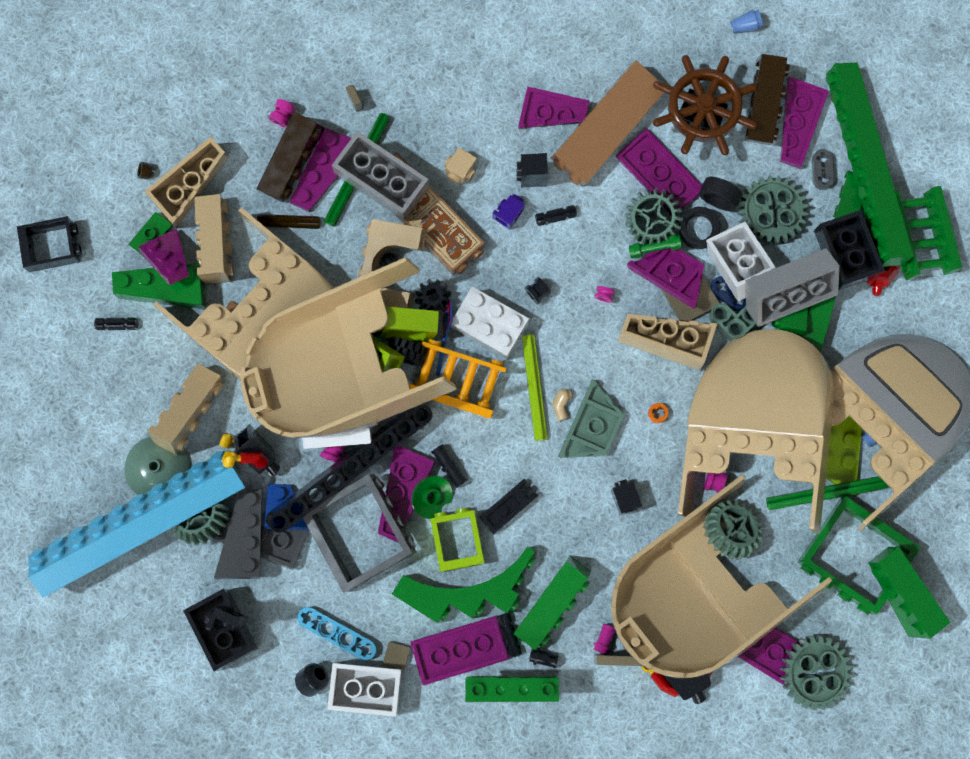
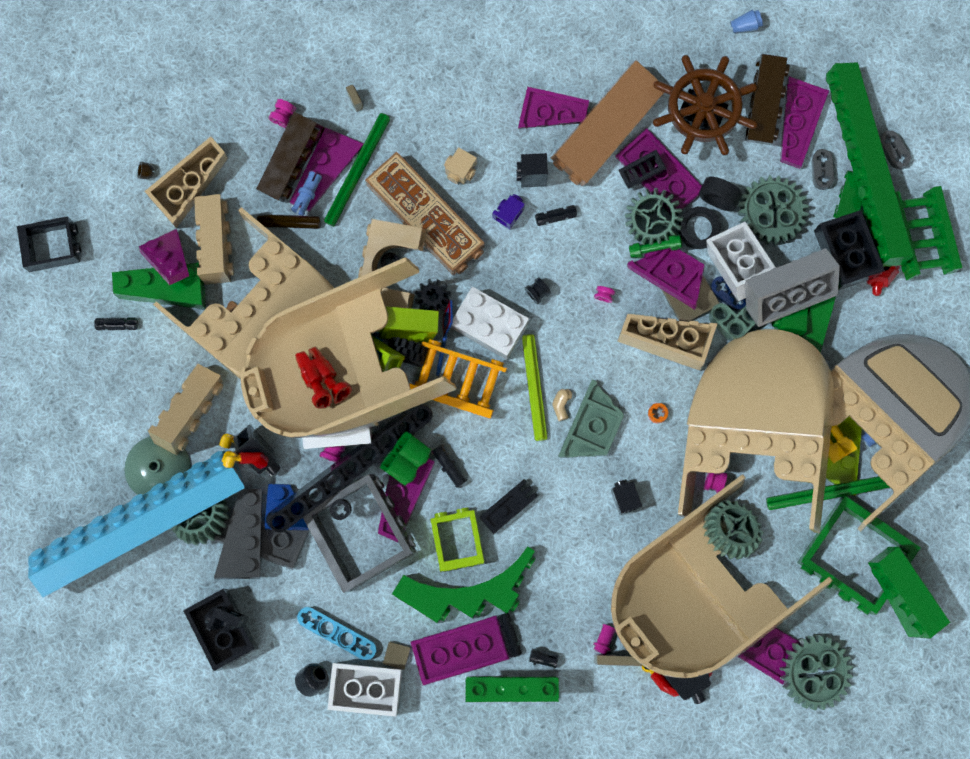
green plate [128,212,173,257] -> none
light grey brick [332,131,430,221] -> none
green dish [412,475,453,519] -> none
green wedge [514,556,591,650] -> none
none -> medium blue pin [291,171,322,216]
none -> red piece [295,346,352,409]
none -> black bush [330,499,352,520]
none -> green brick [380,432,431,485]
none -> black slope [618,150,667,189]
none -> yellow piece [828,423,857,464]
none -> dark grey beam [880,130,911,169]

